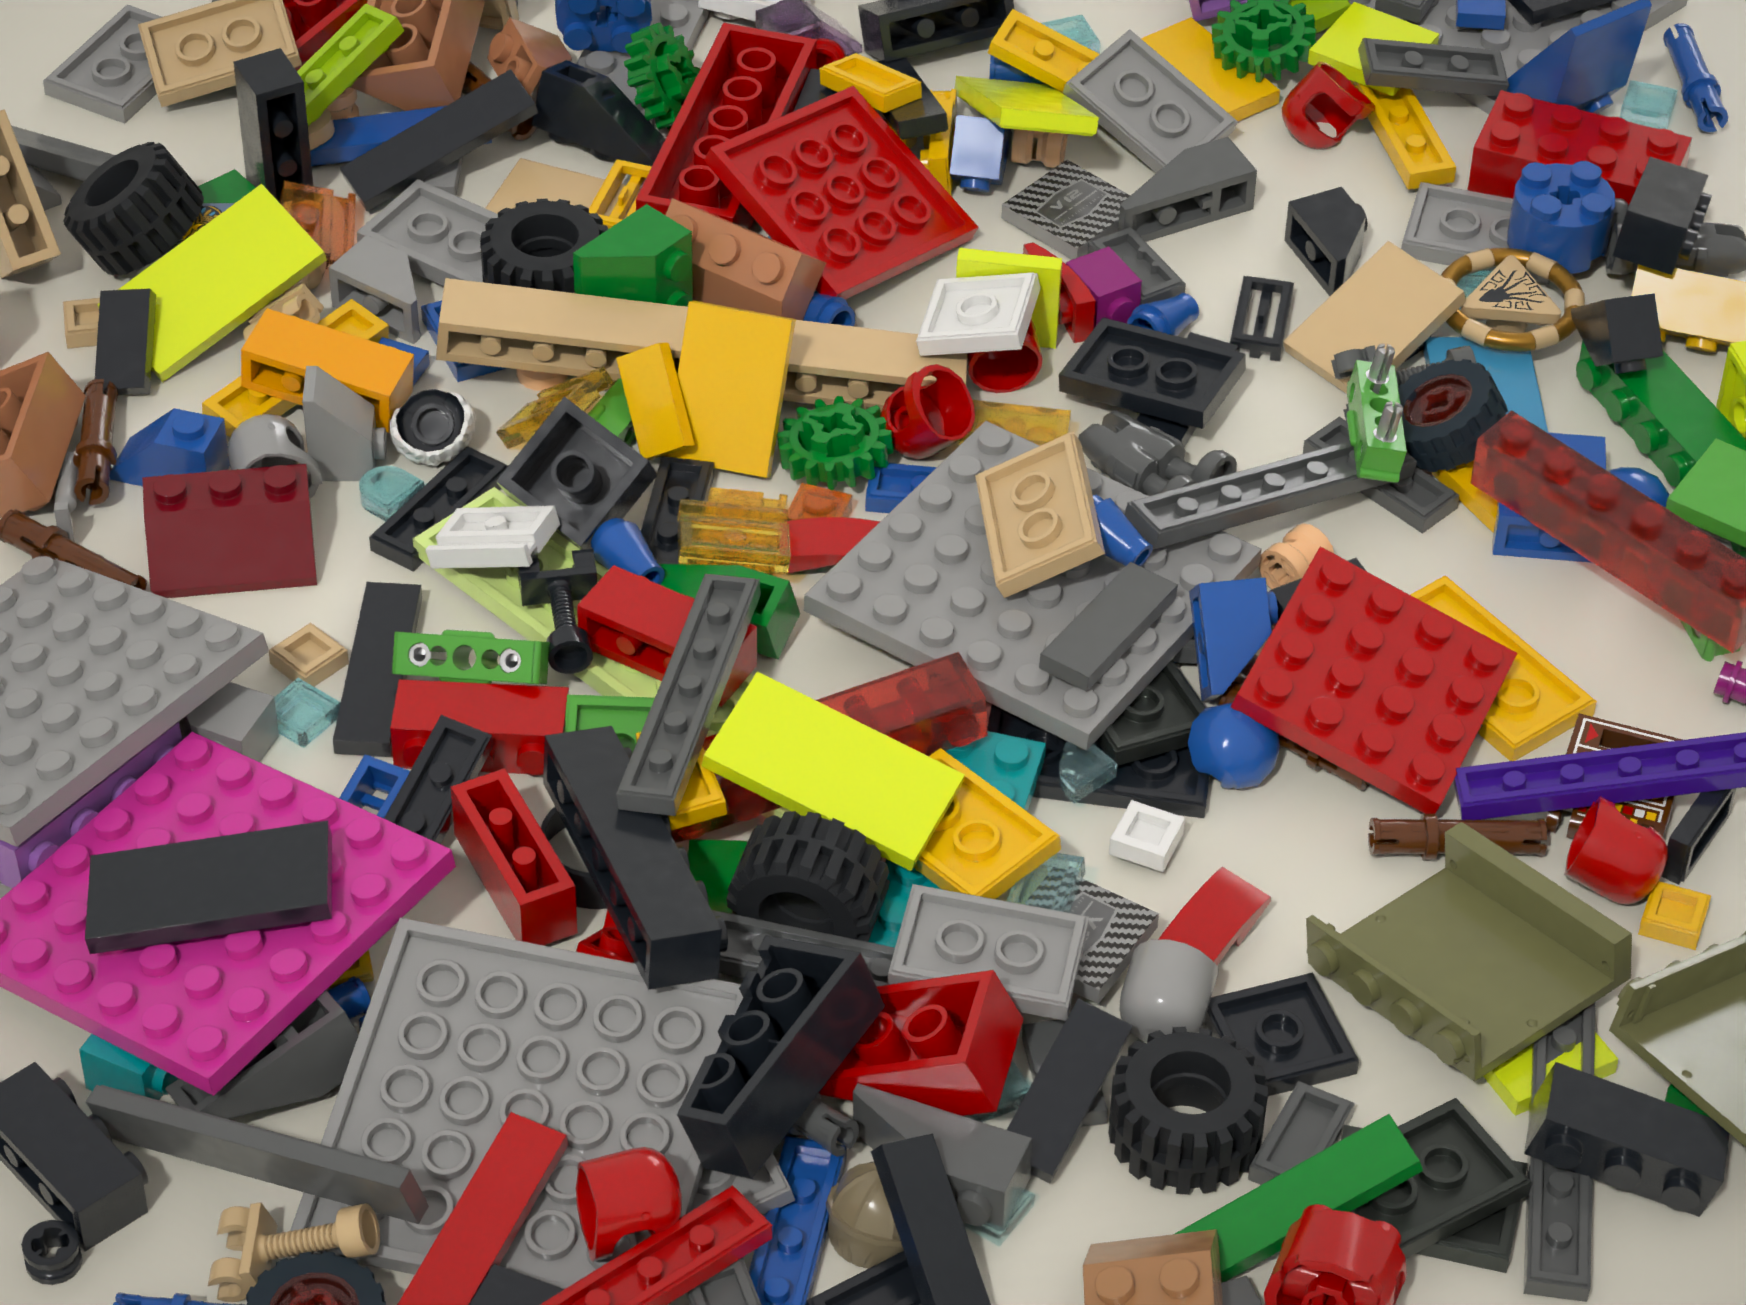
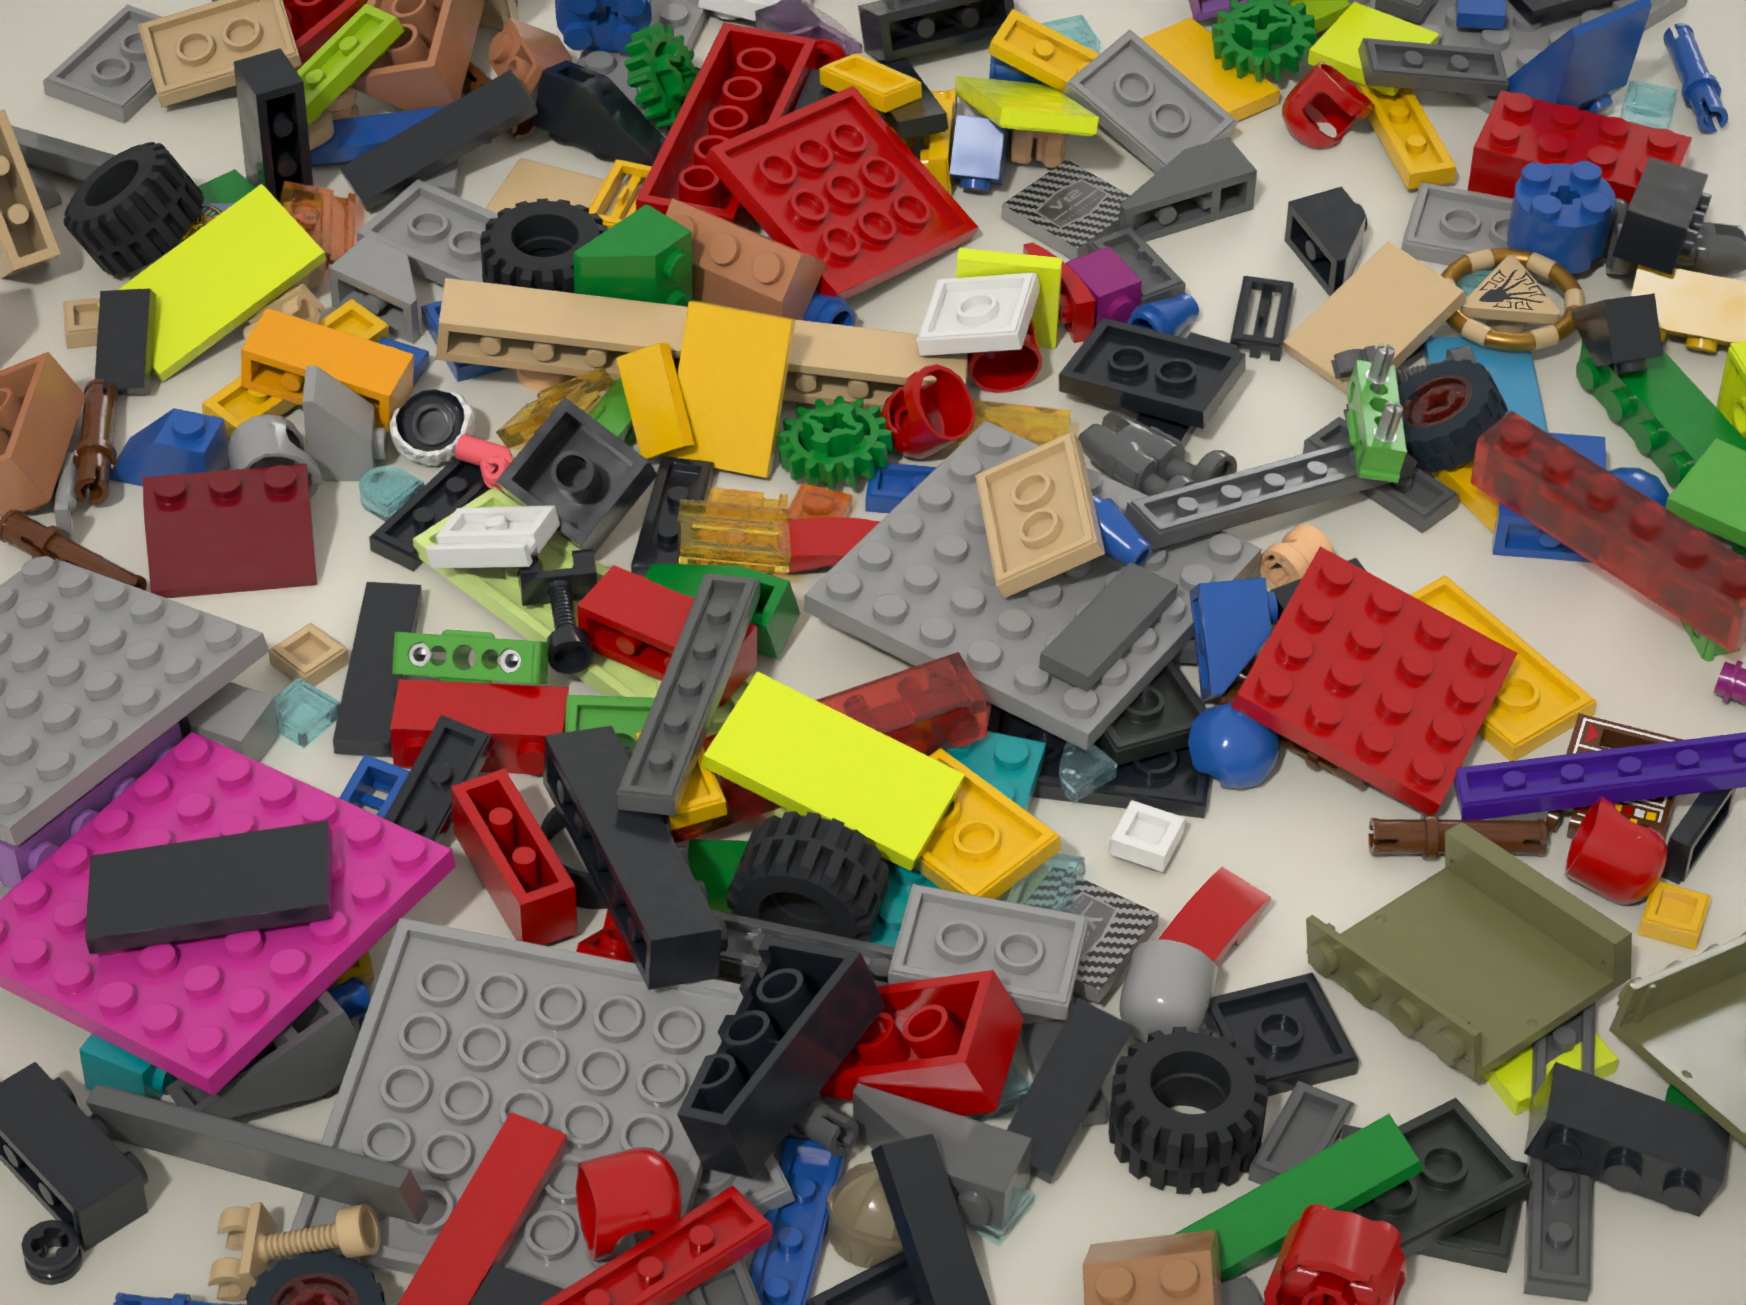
blue cone [591,518,665,585] -> none
none -> coral arm [455,434,514,491]

